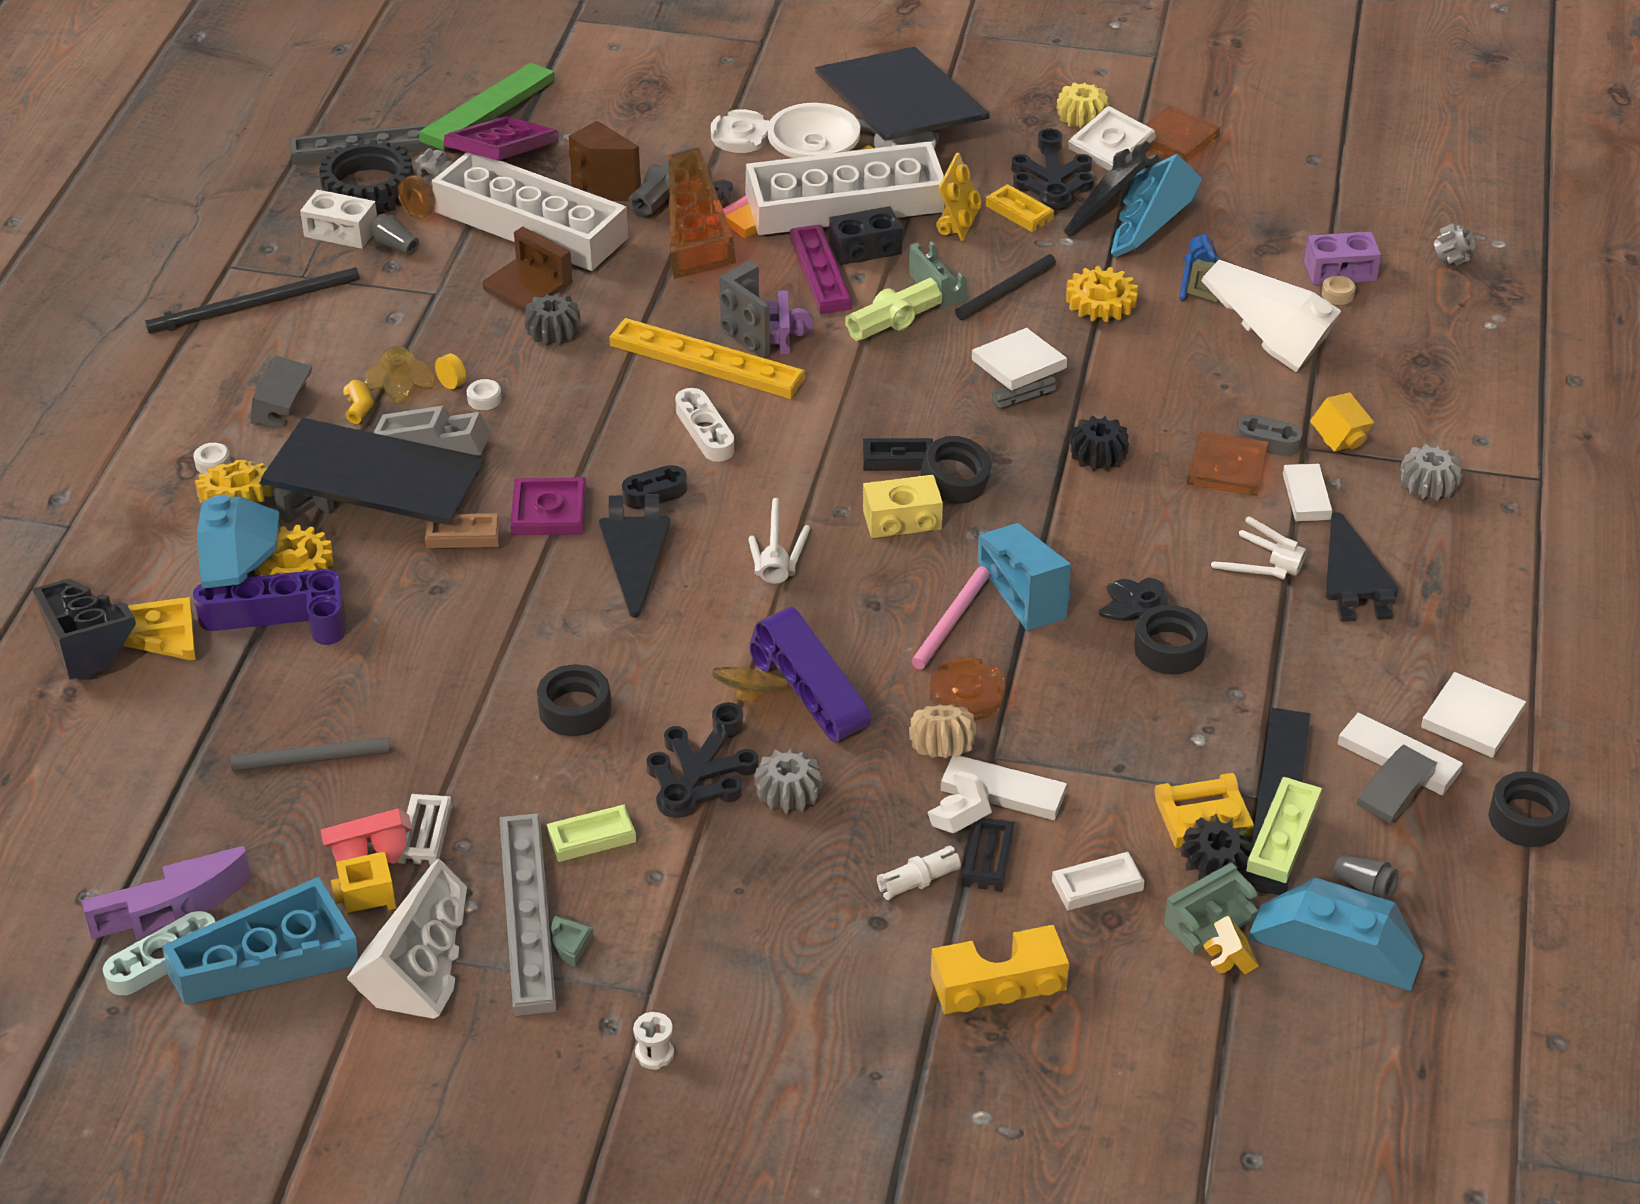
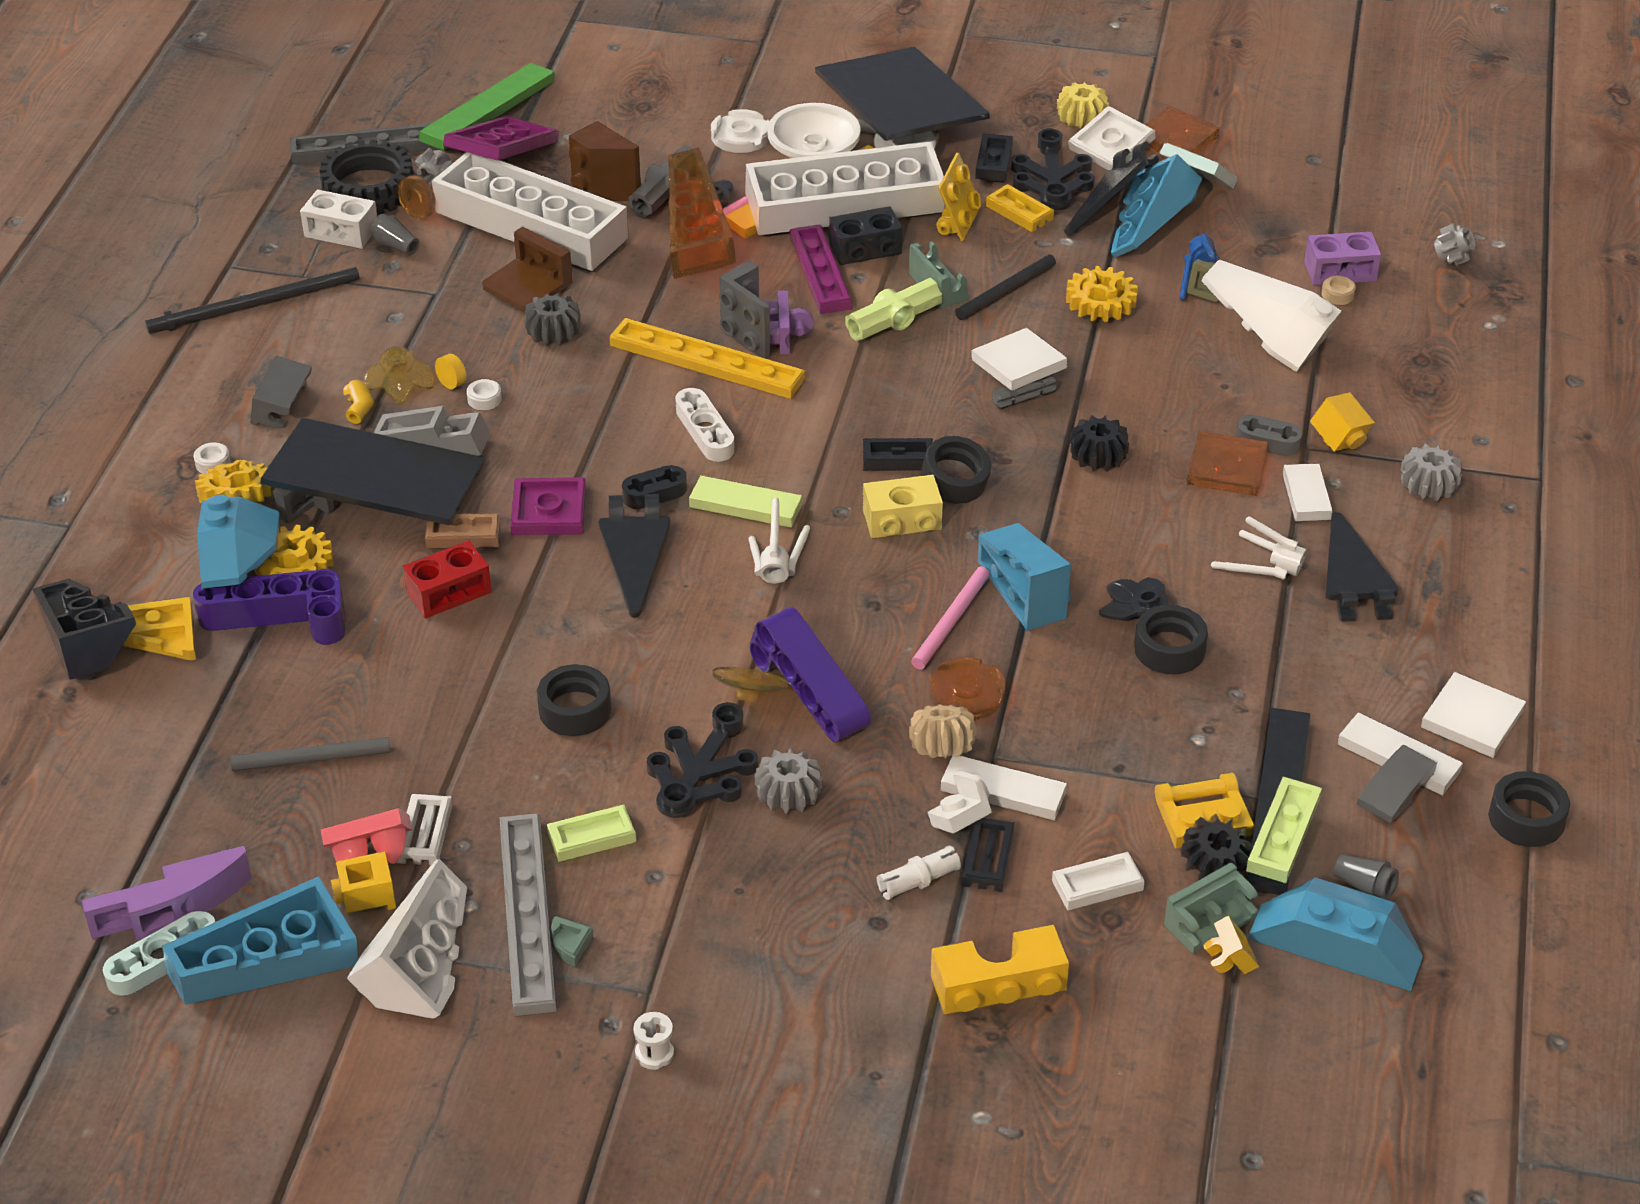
none -> red brick [402,540,492,619]
none -> yellowish green tile [689,475,802,528]
none -> black plate [975,133,1013,182]
none -> light aqua tile [1160,143,1238,189]

